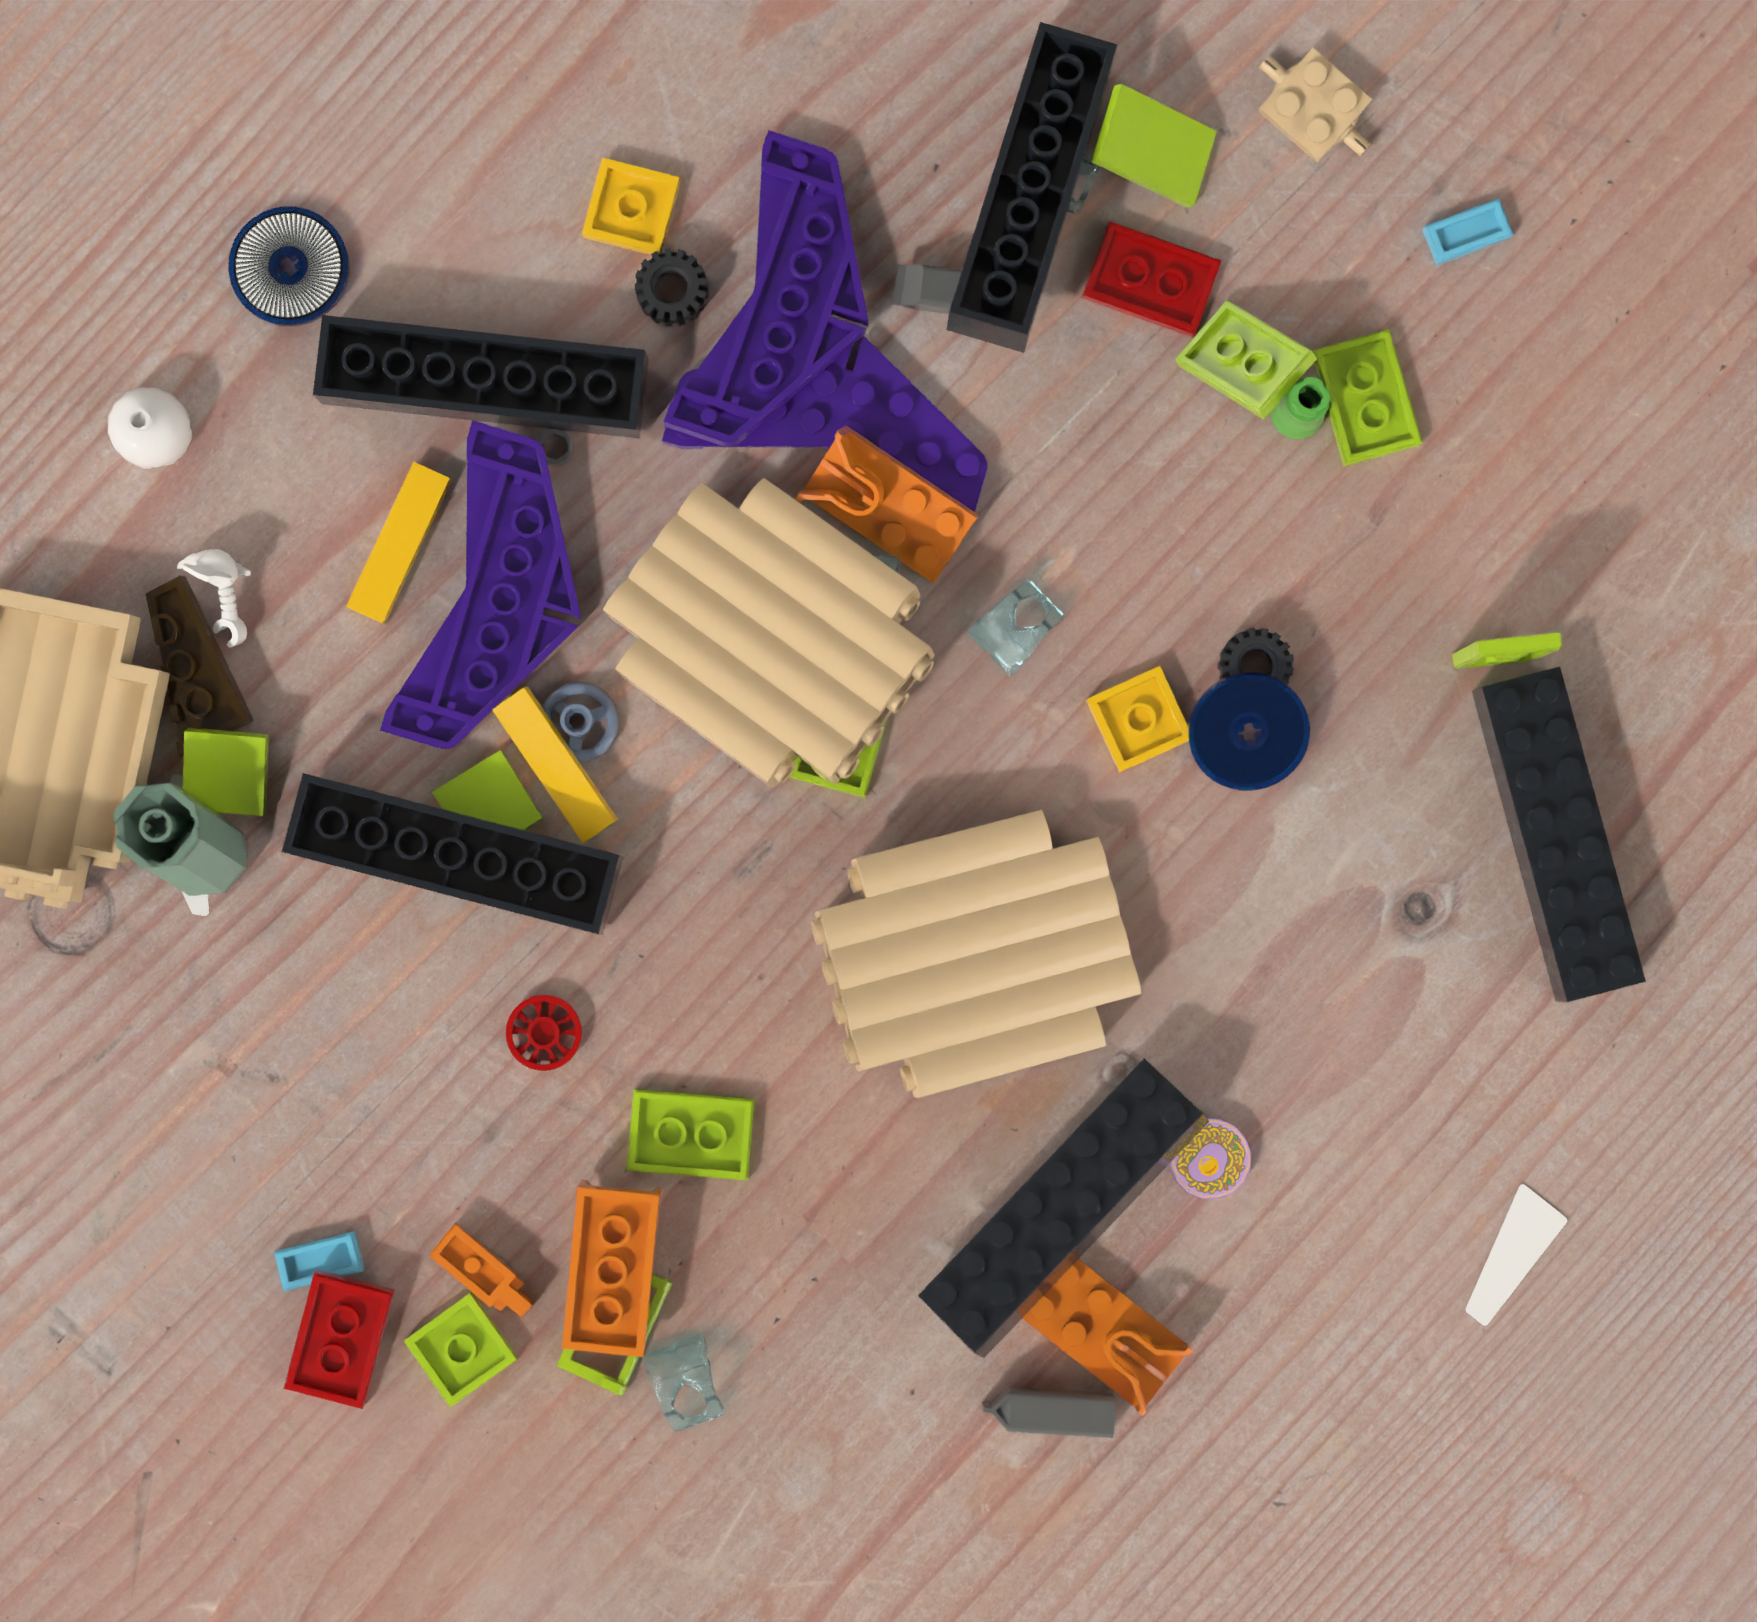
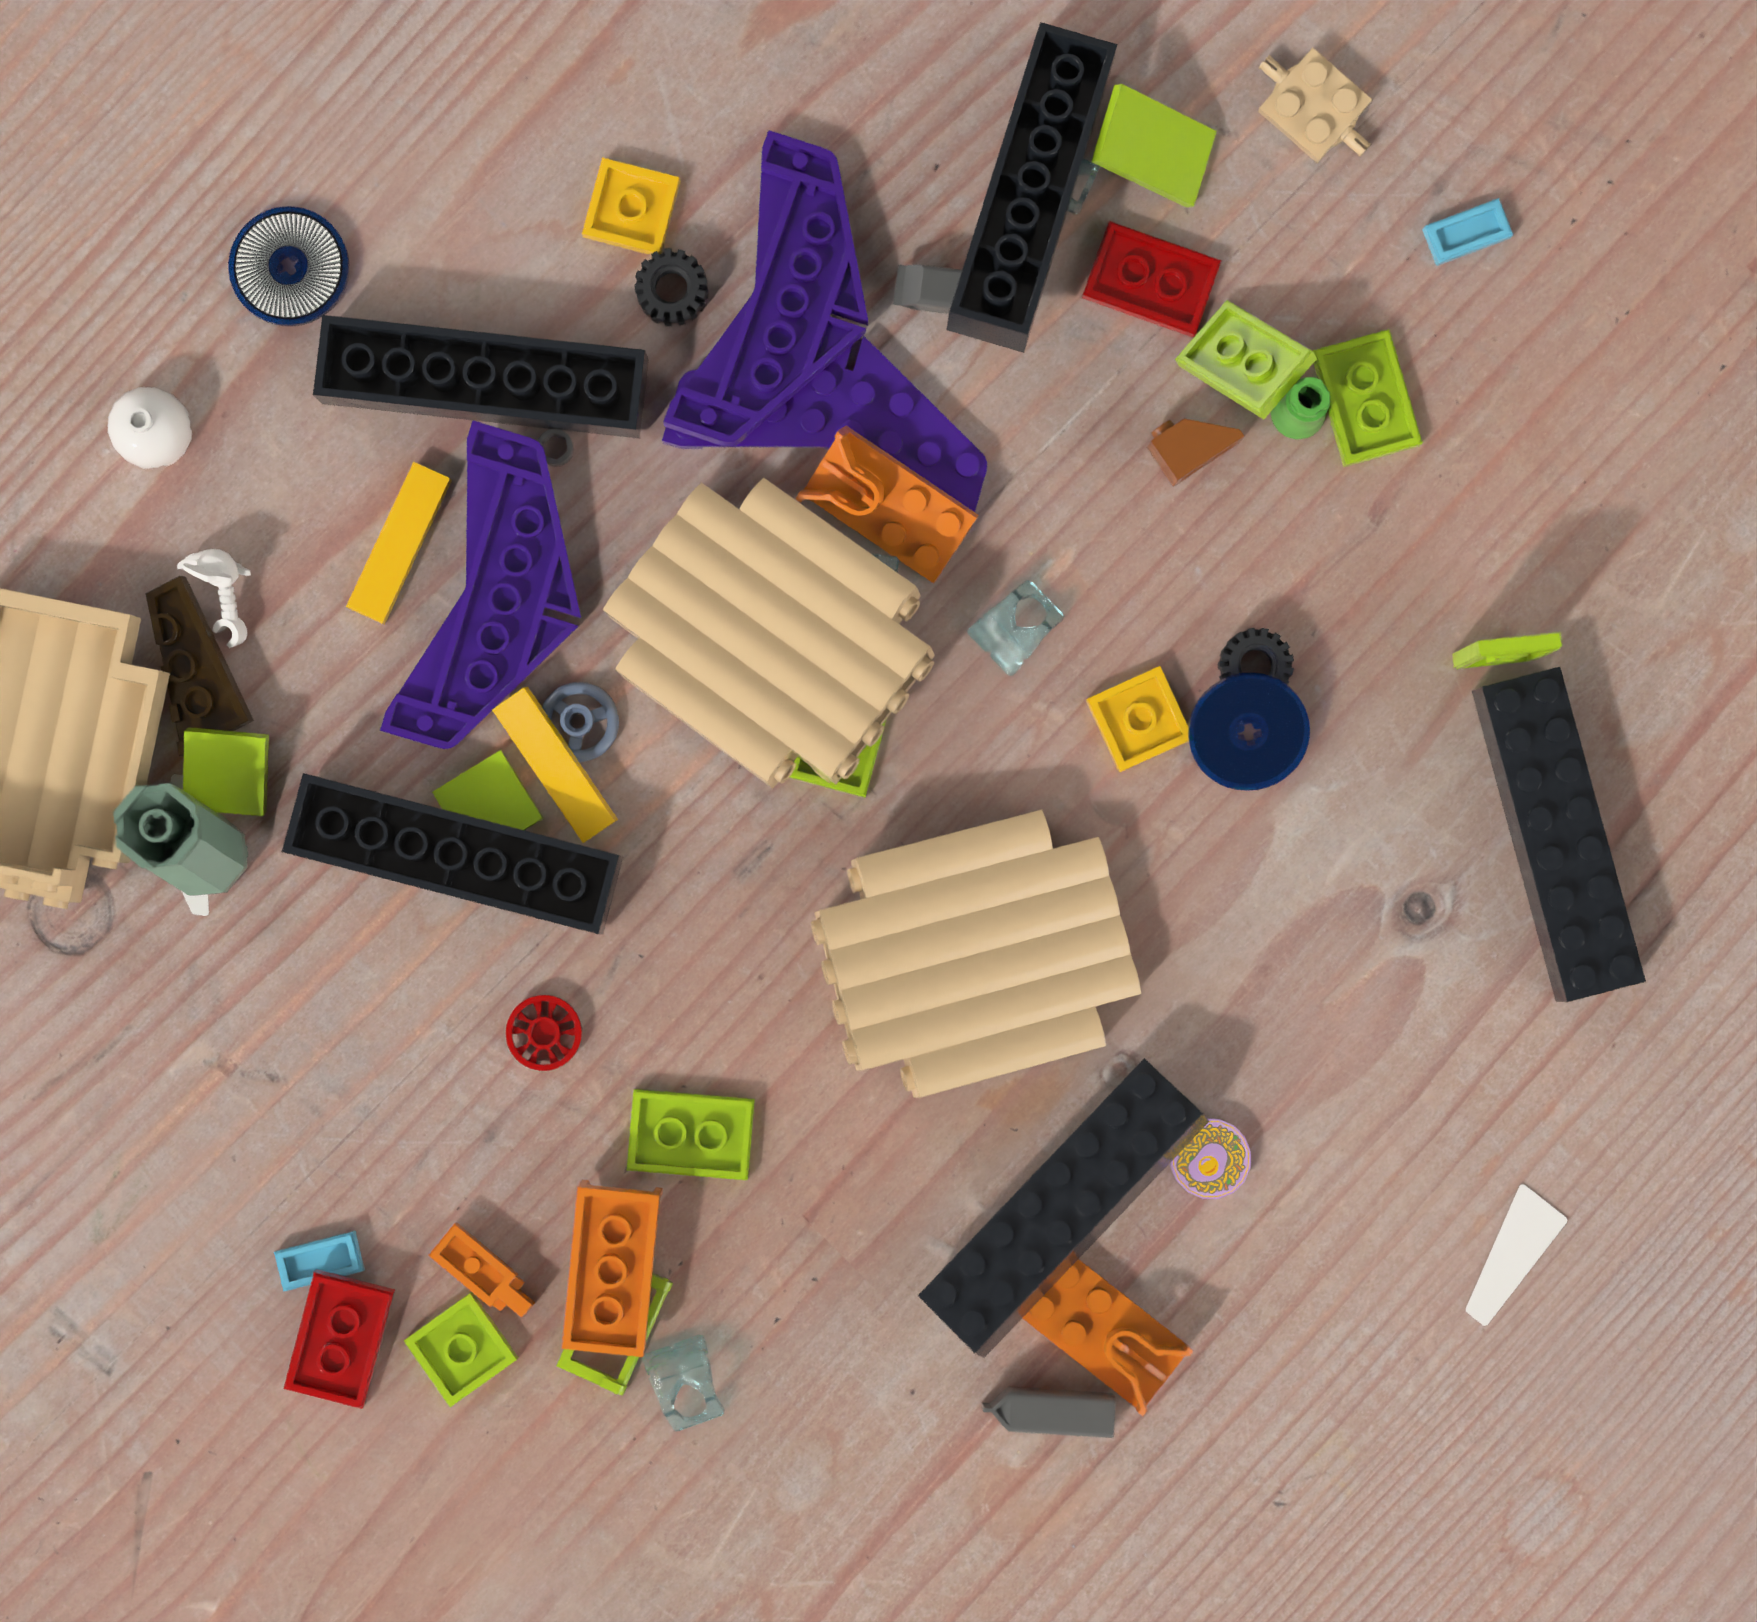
none -> dark orange slope [1147,418,1244,487]

